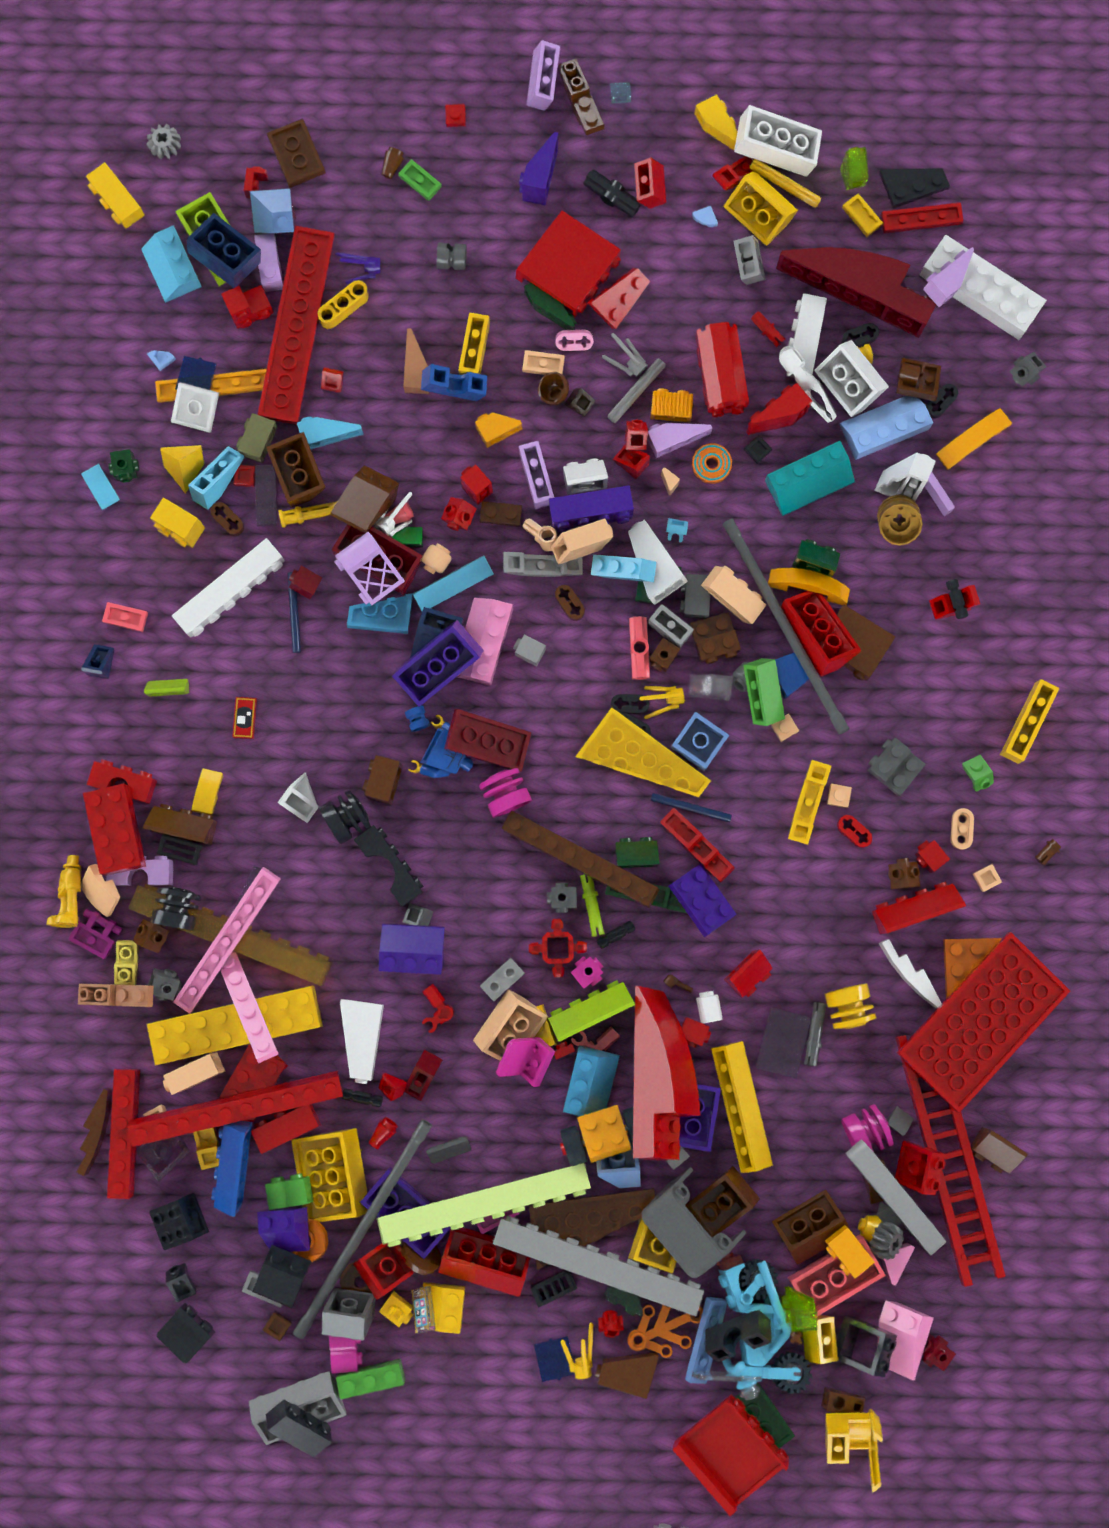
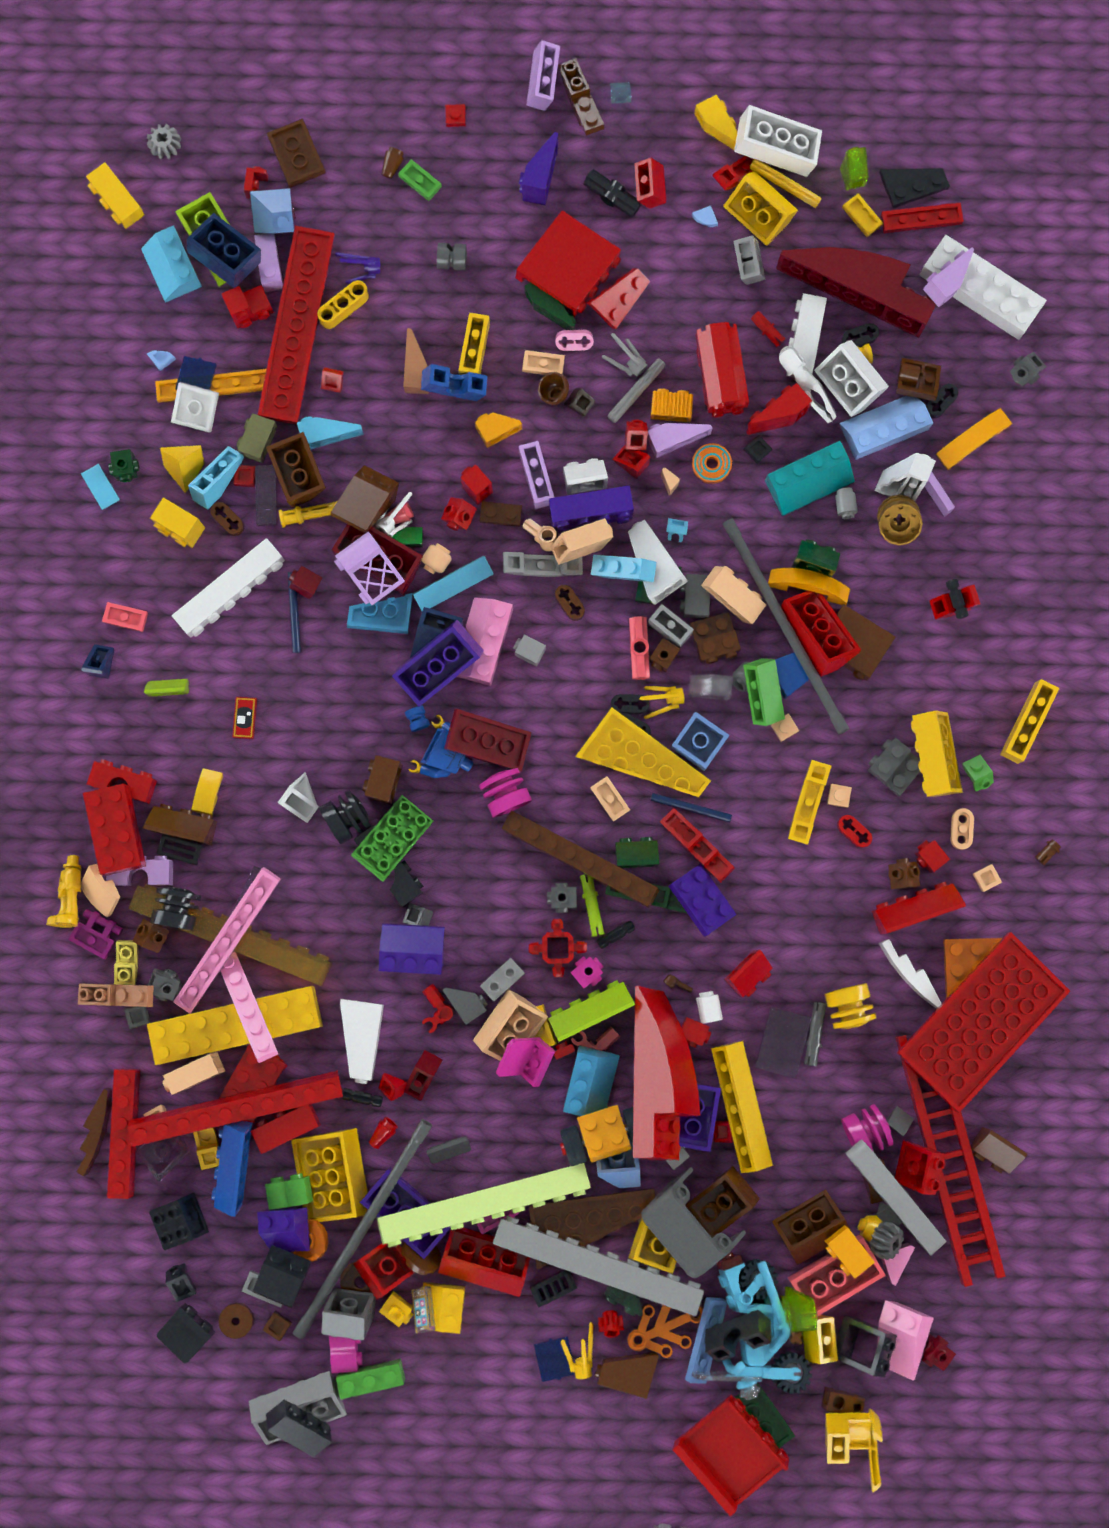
none -> dark grey tile [124,1006,151,1029]
none -> reddish brown piece [219,1303,254,1339]
none -> bright green tile [351,795,433,882]
none -> dark grey slope [443,988,488,1025]
none -> light nougat plate [590,776,630,822]
none -> red slope [713,1121,734,1143]
none -> light grey brick [835,488,858,519]
none -> yellow slope [911,711,963,797]

